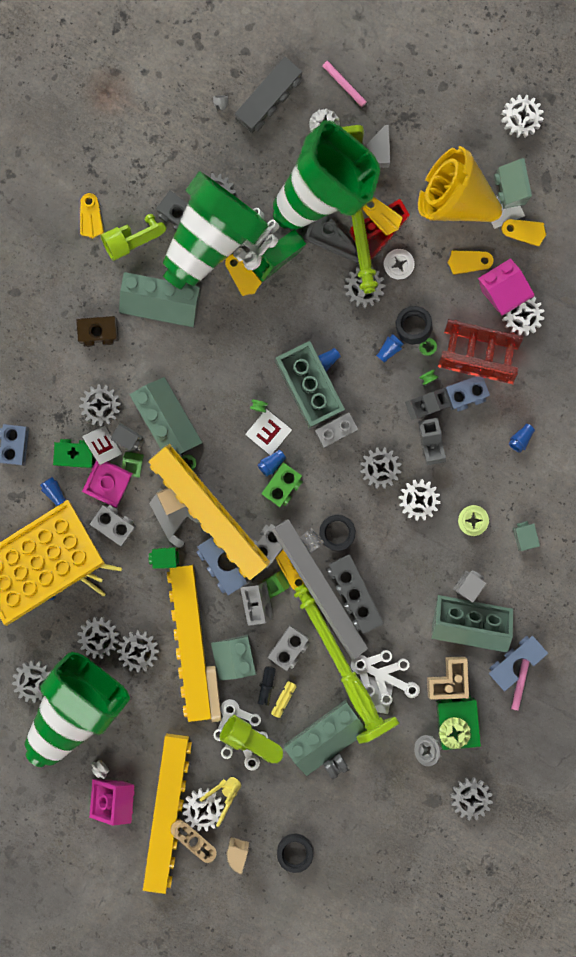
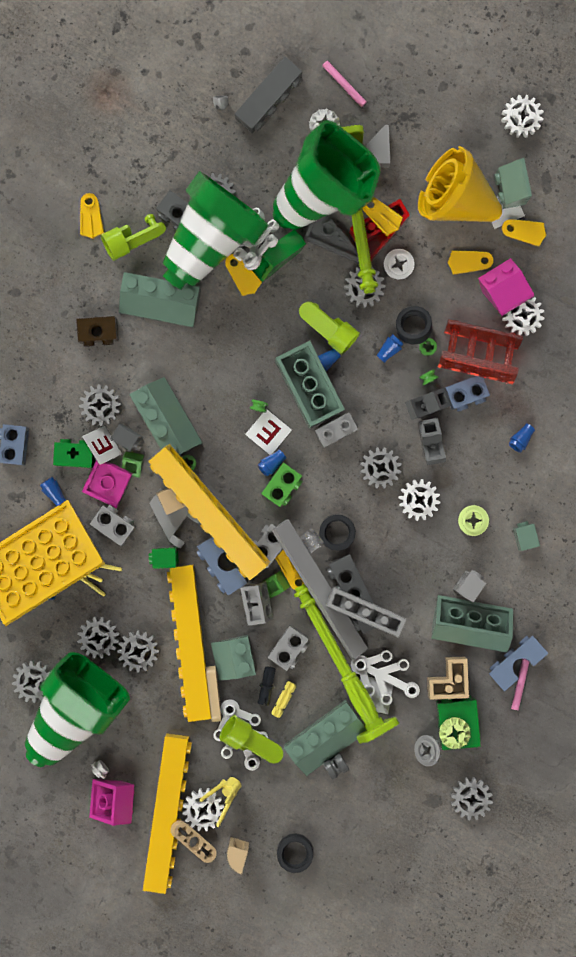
none -> lime piece [299,302,360,355]
none -> light grey brick [326,587,406,637]

